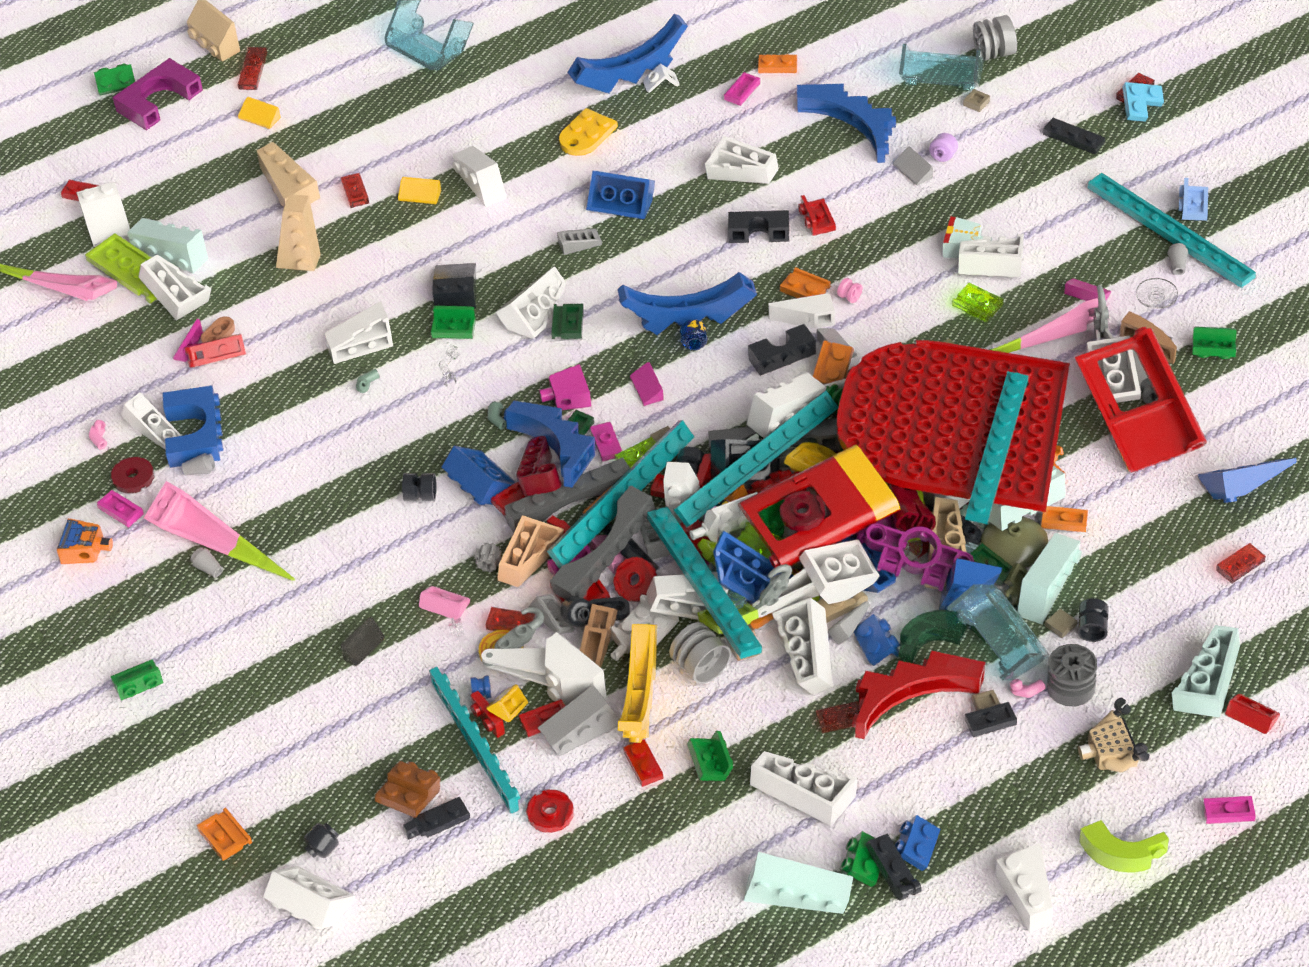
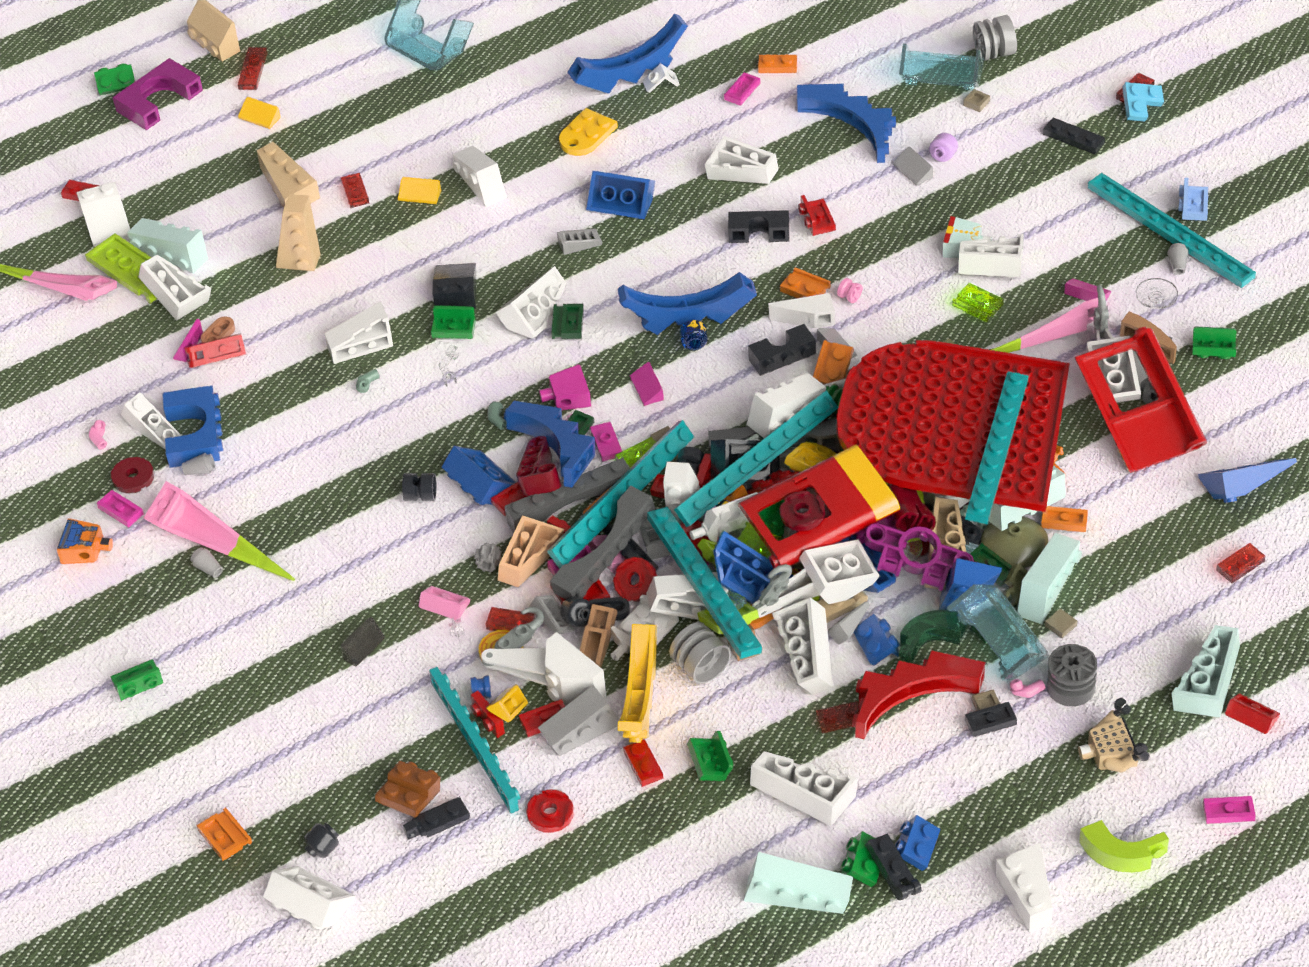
black wheel [1078,598,1109,642] -> none

